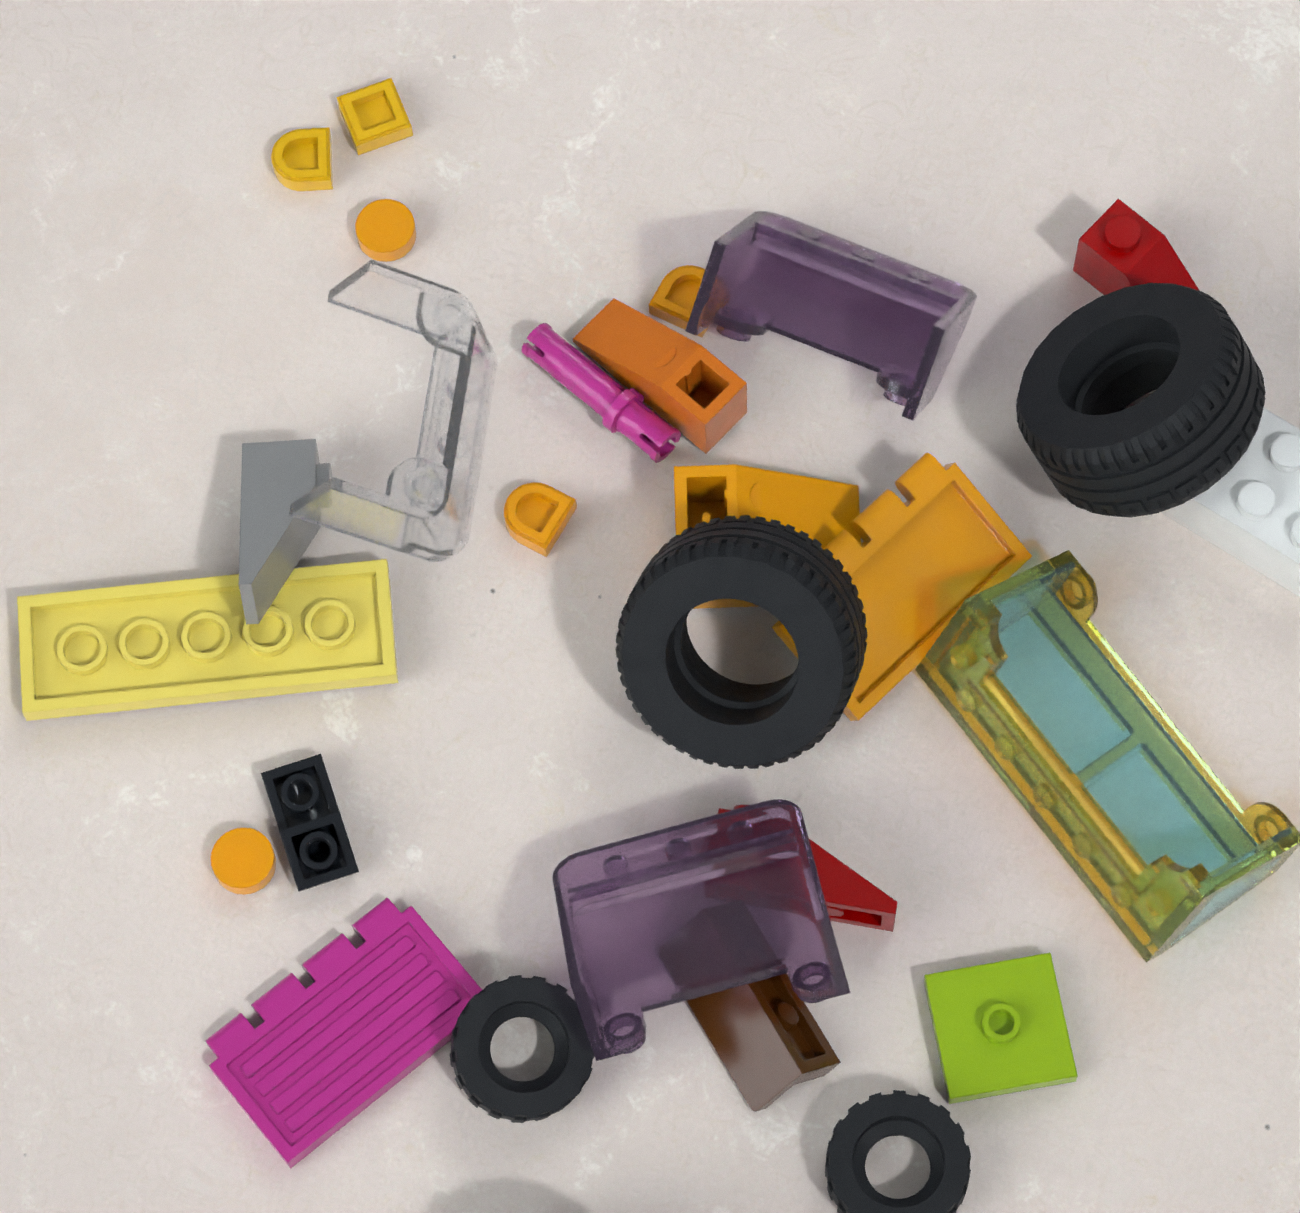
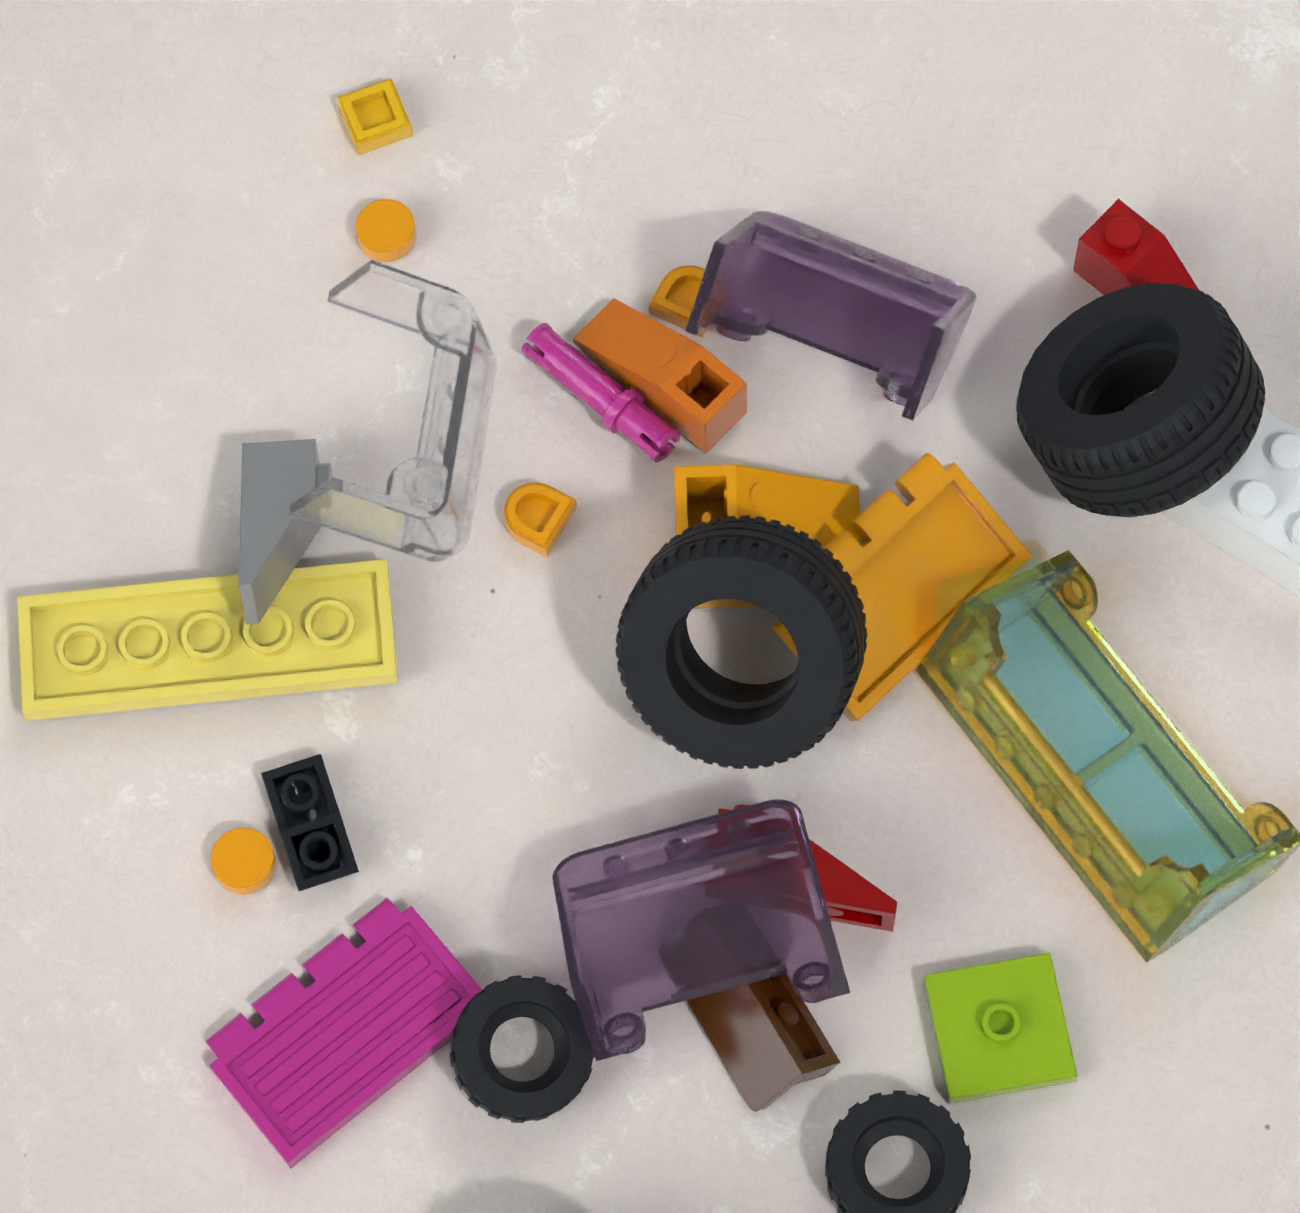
yellow tile [271,127,333,191] -> none

